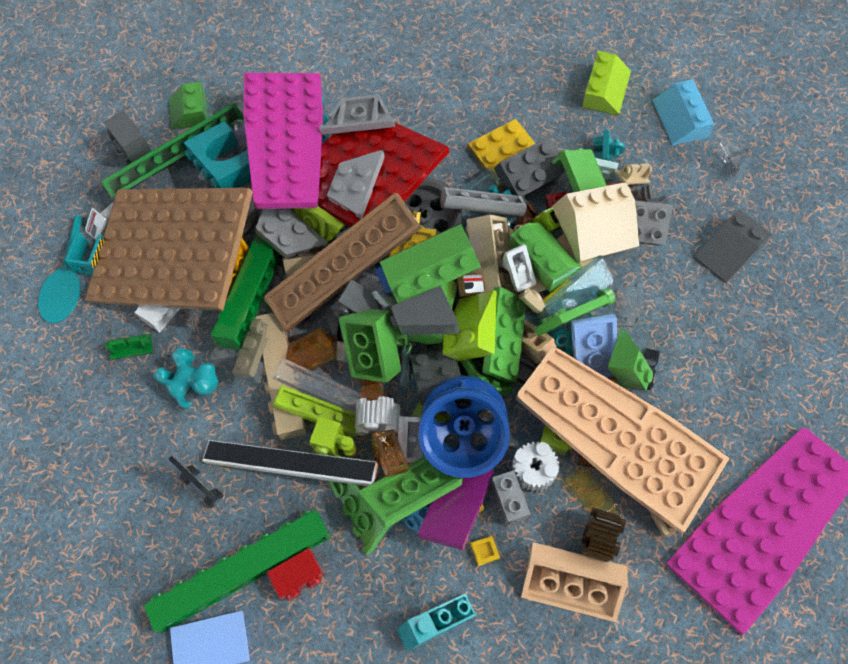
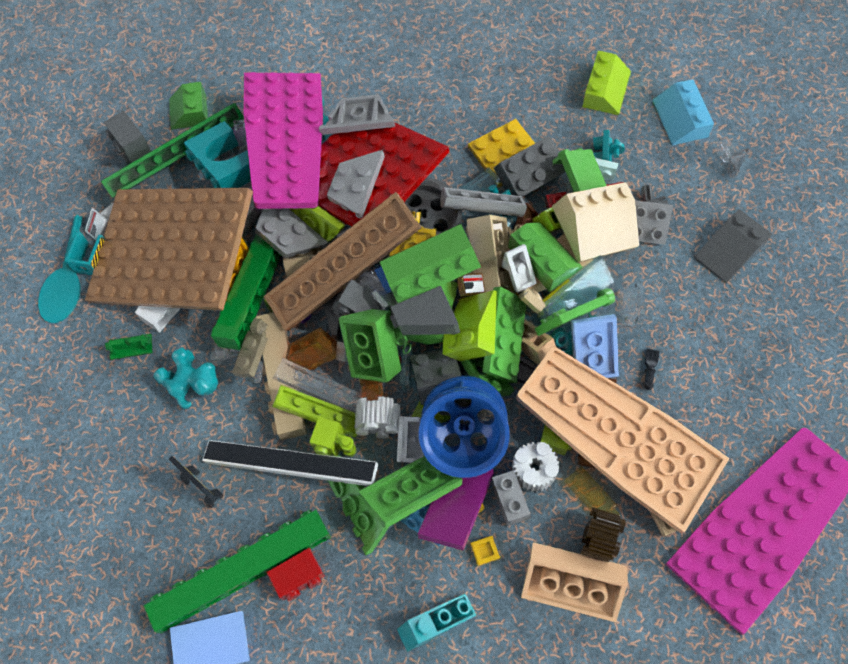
clear orange slope [372,429,409,477] -> none
bright green slope [608,328,653,390] -> none
tan hinge [614,163,652,185] -> none

